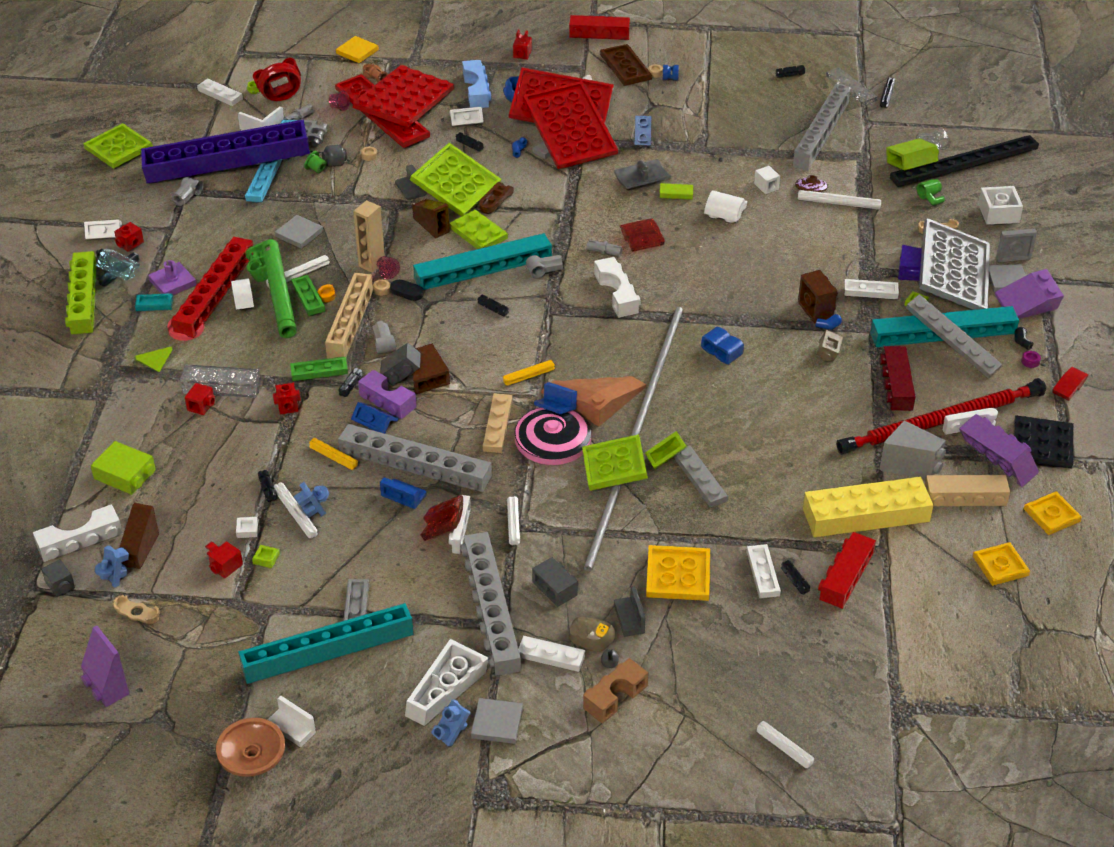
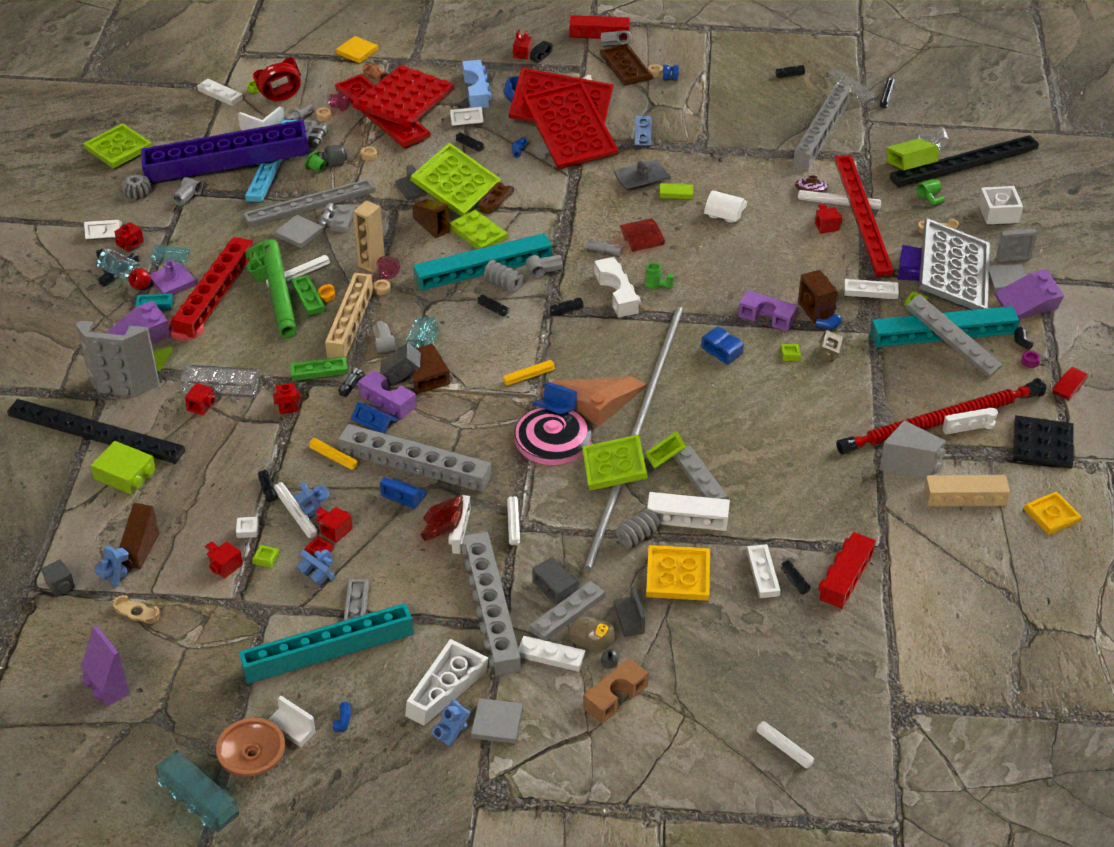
white arch [33,504,123,562] -> none
lime brick [65,251,97,335] -> none
white brick [231,278,254,310] -> none
black tile [390,279,424,301] -> none
tan plate [483,393,513,453] -> none
white brick [754,166,780,194] -> none
light yellow brick [803,477,933,537] -> none
dark red brick [879,346,916,411] -> none
medium lavender wedge [959,414,1039,487] -> none
yellow tile [973,542,1030,586] -> none
none -> black plate [7,399,185,464]
none -> light grey slope [76,321,160,397]
none -> medium lavender slope [106,301,171,344]
none -> light grey gear [121,173,151,200]
none -> red piece [128,268,151,290]
none -> clear light blue tile [151,245,190,264]
none -> clear light blue brick [155,750,239,832]
none -> light grey tile [243,179,375,227]
none -> medium blue hips [296,549,336,586]
none -> red tile [304,536,334,558]
none -> red brick [315,507,352,543]
none -> tan tile [316,107,332,121]
none -> light grey plate [319,203,355,233]
none -> blue arm [333,702,351,732]
none -> clear light blue hinge [406,317,439,347]
none -> light grey piece [484,260,523,293]
none -> black beam [530,41,553,63]
none -> light grey plate [530,581,605,641]
none -> black axle [549,298,583,316]
none -> light grey piece [601,30,632,46]
none -> light grey piece [615,508,660,549]
none -> bright green piece [644,262,674,289]
none -> white brick [647,492,730,531]
none -> medium lavender arch [738,290,798,332]
none -> lime tile [780,344,801,361]
none -> red brick [814,204,842,234]
none -> red plate [835,155,894,277]

